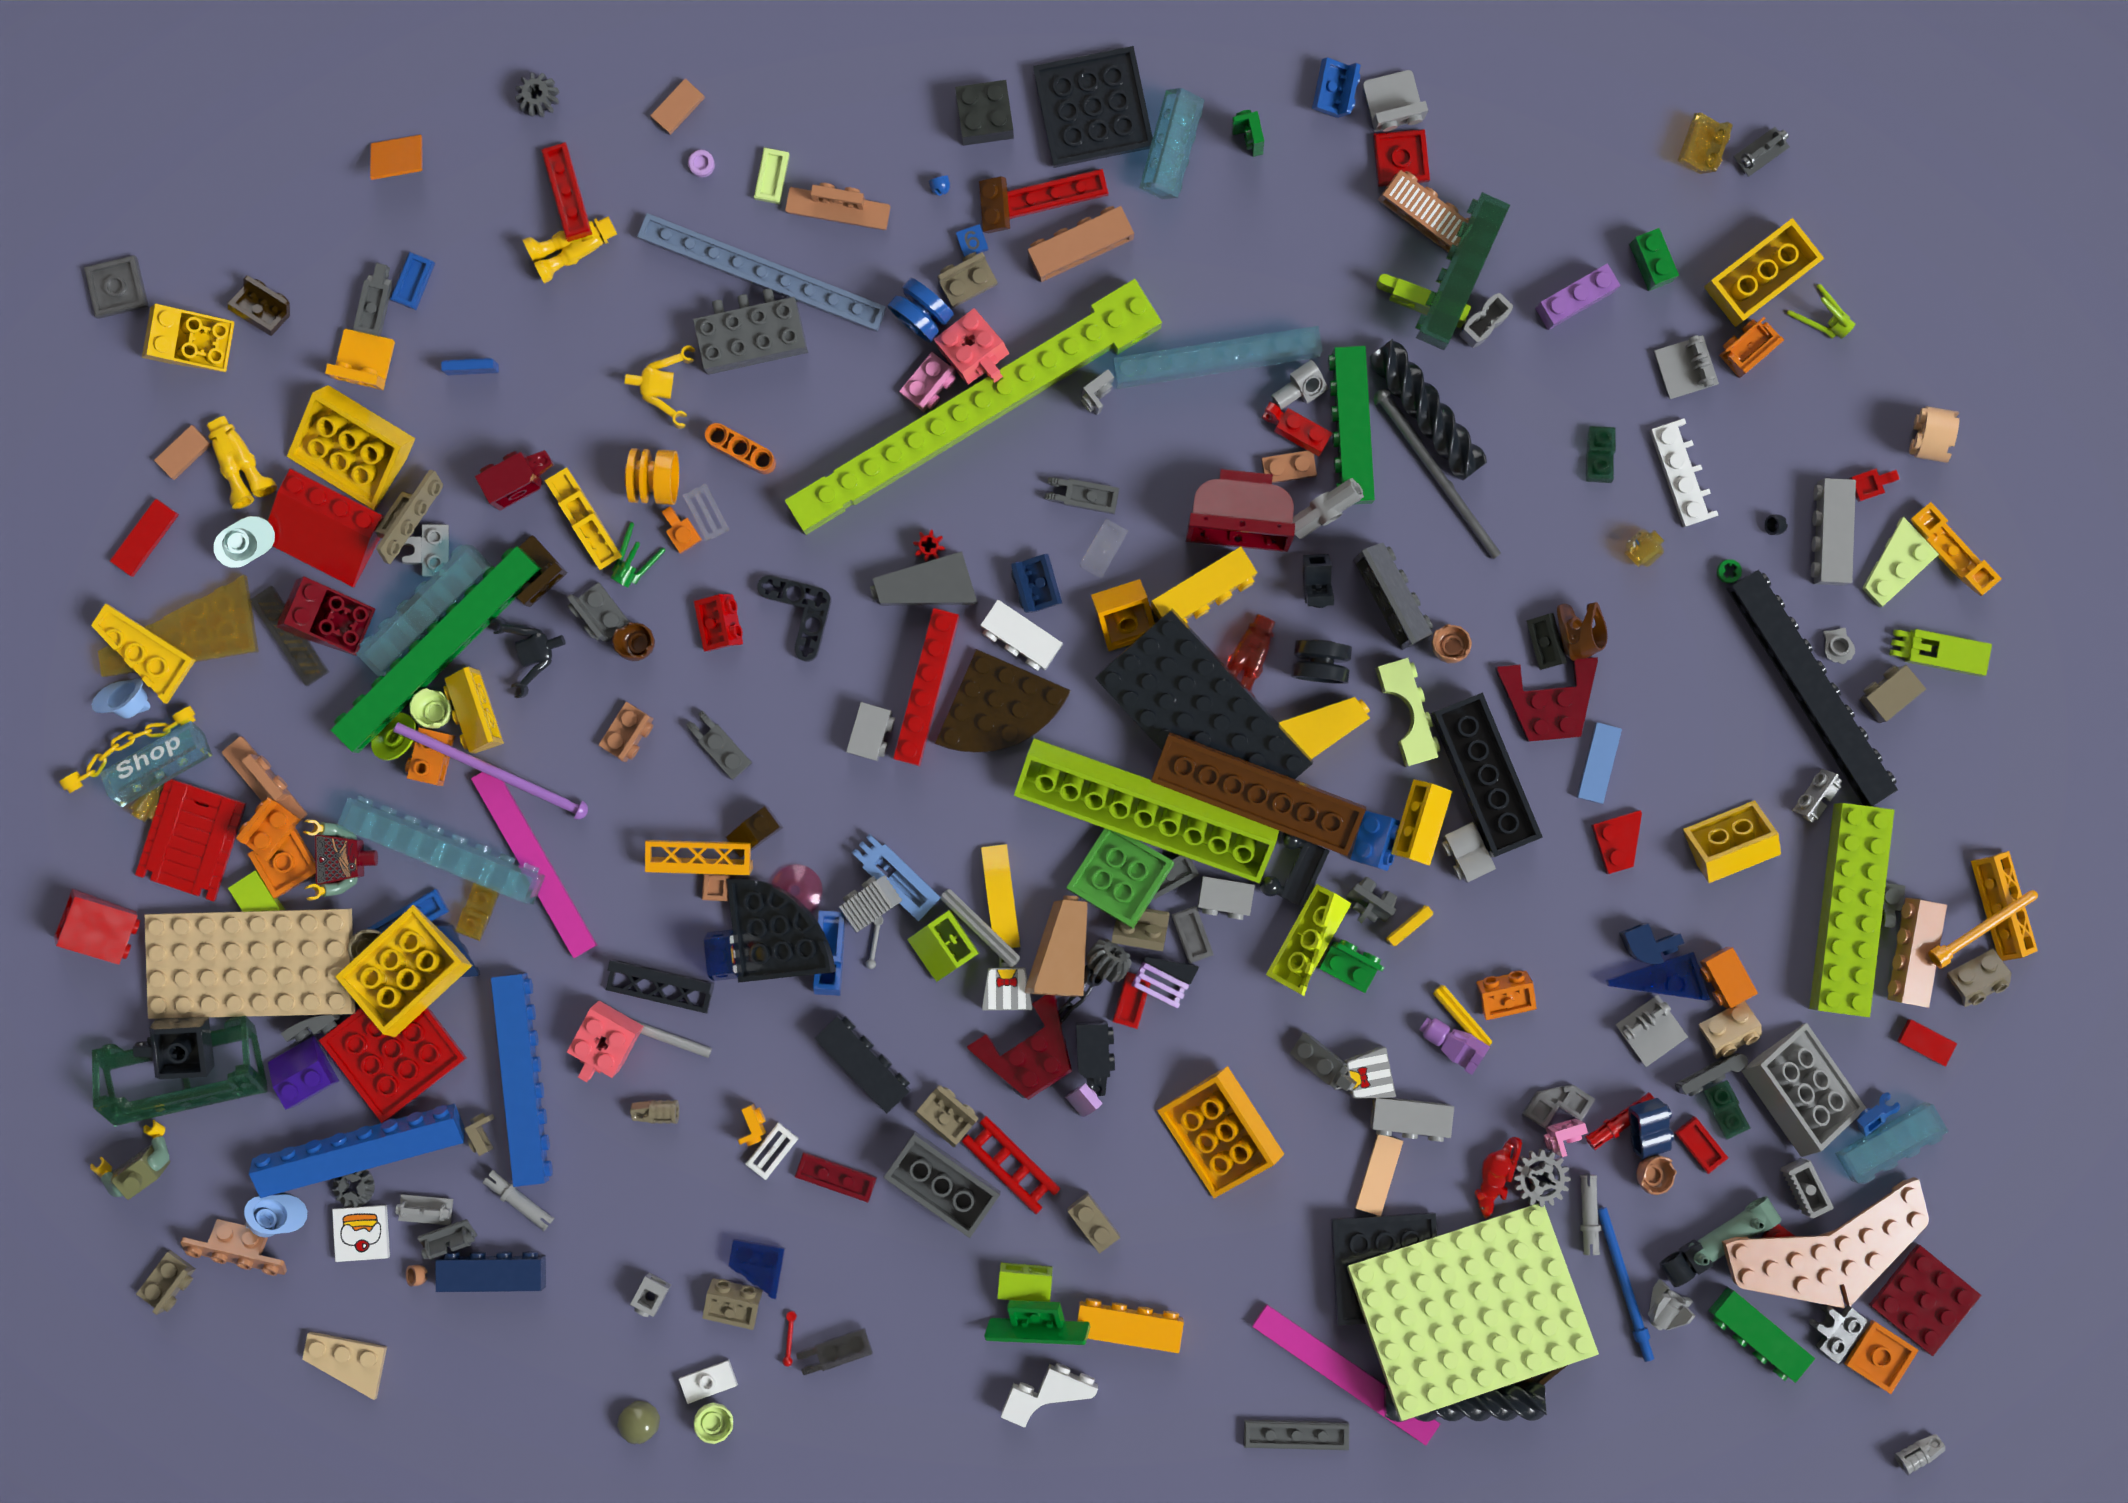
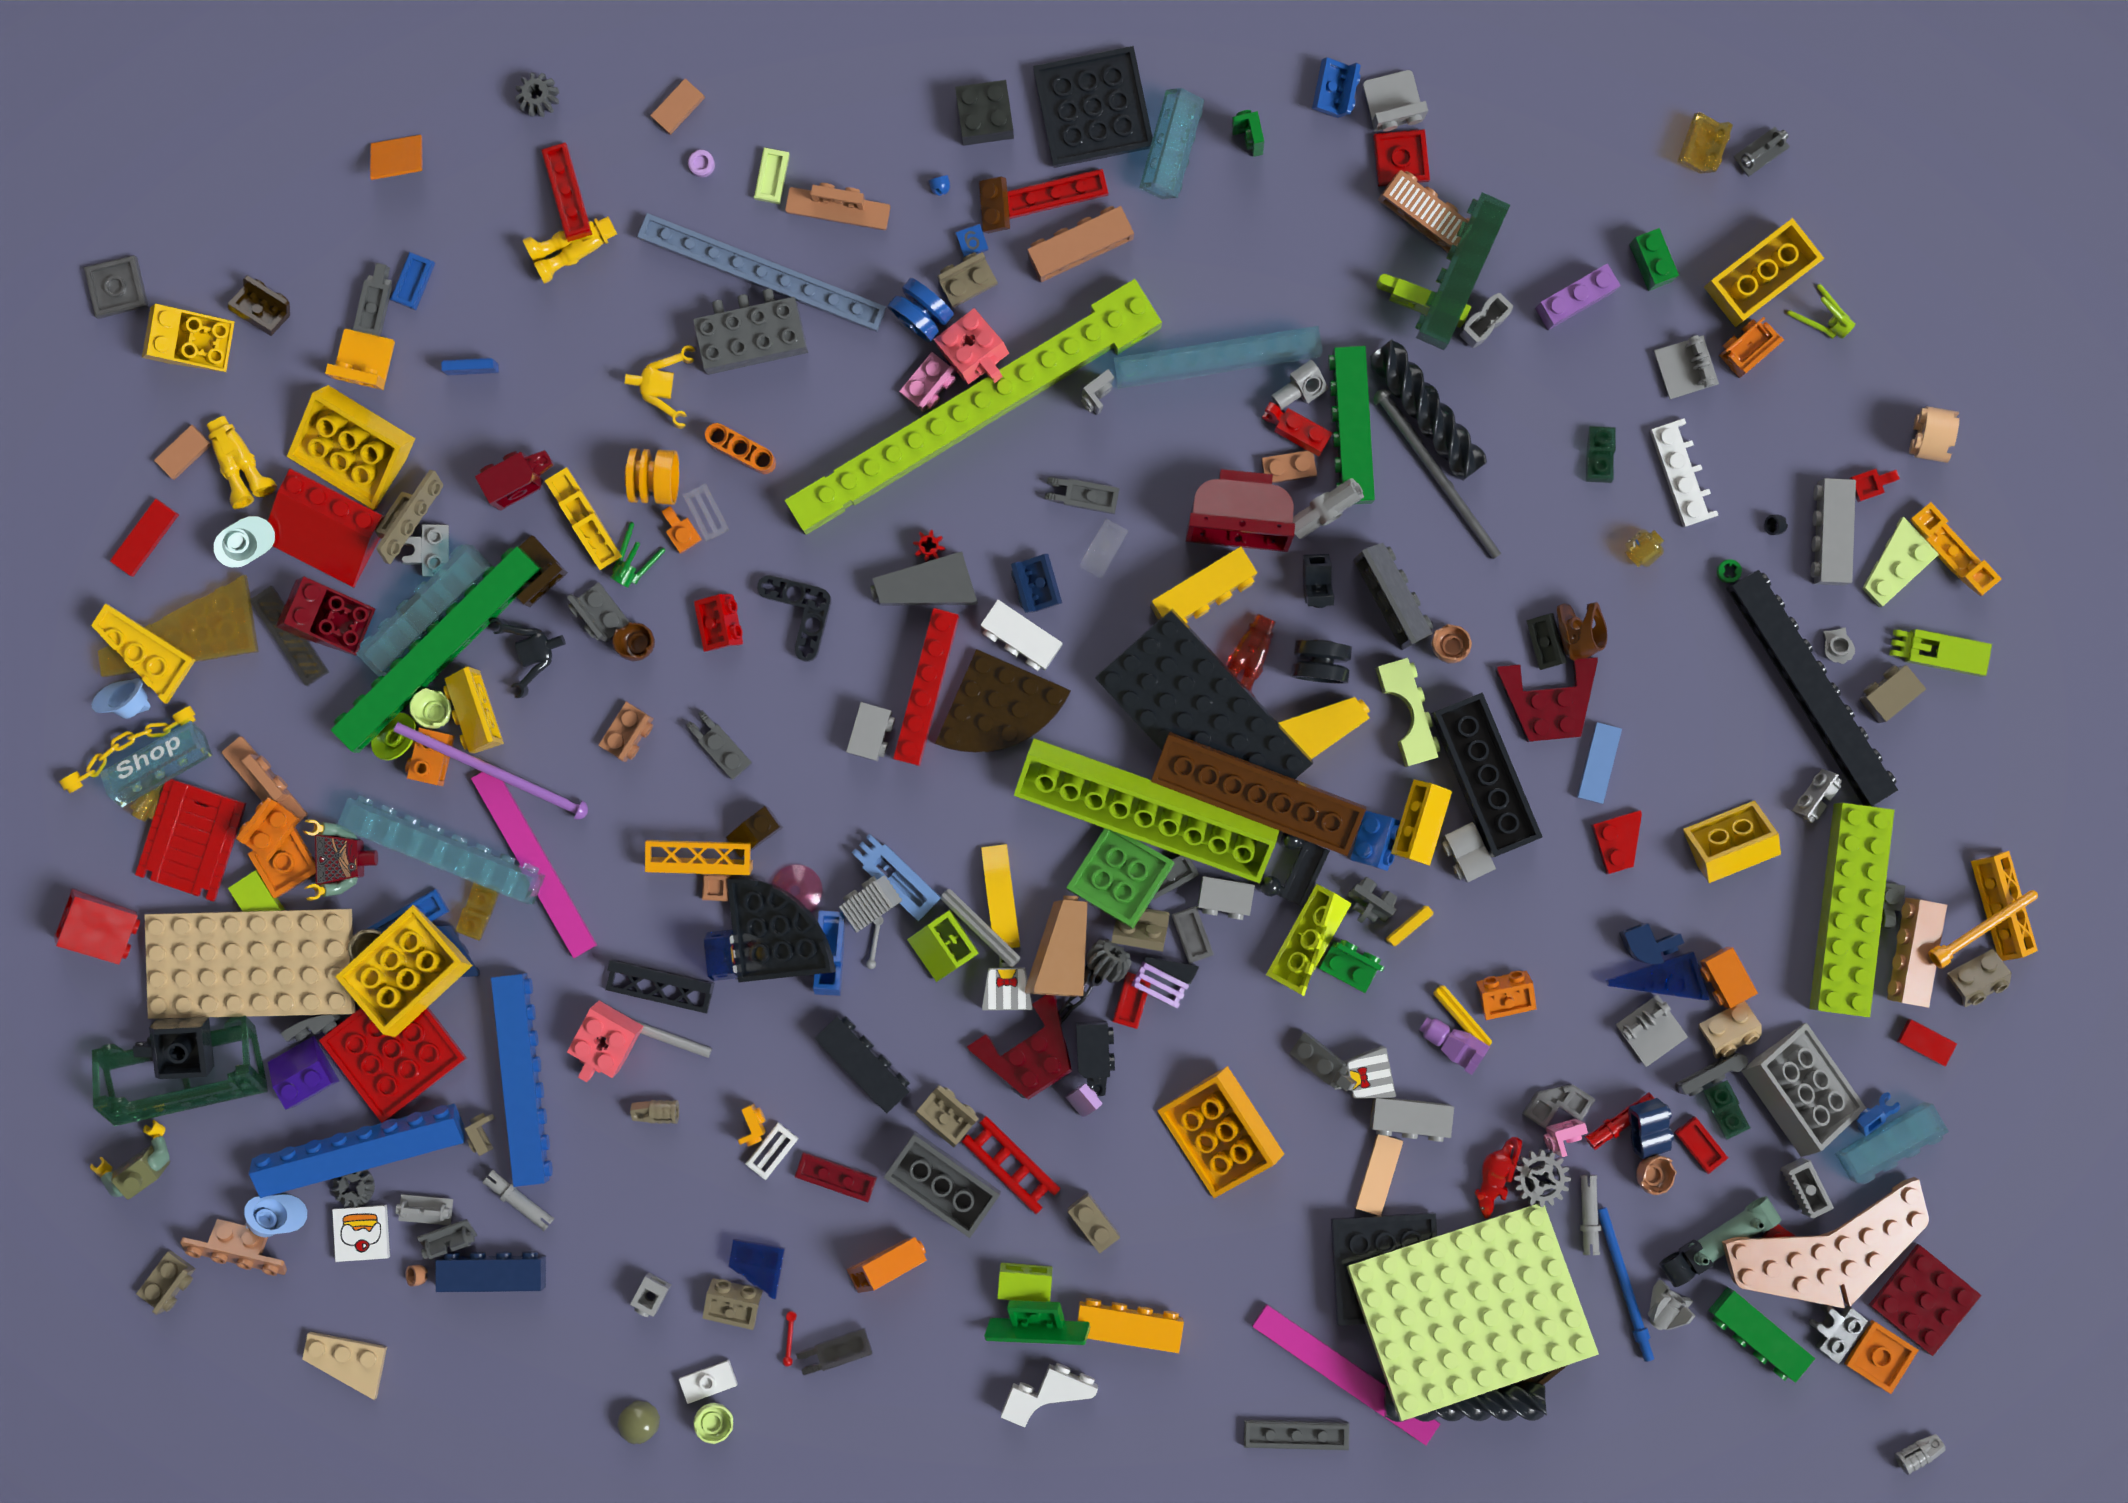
light orange slope [1091,579,1154,651] -> none
none -> orange slope [846,1237,927,1293]

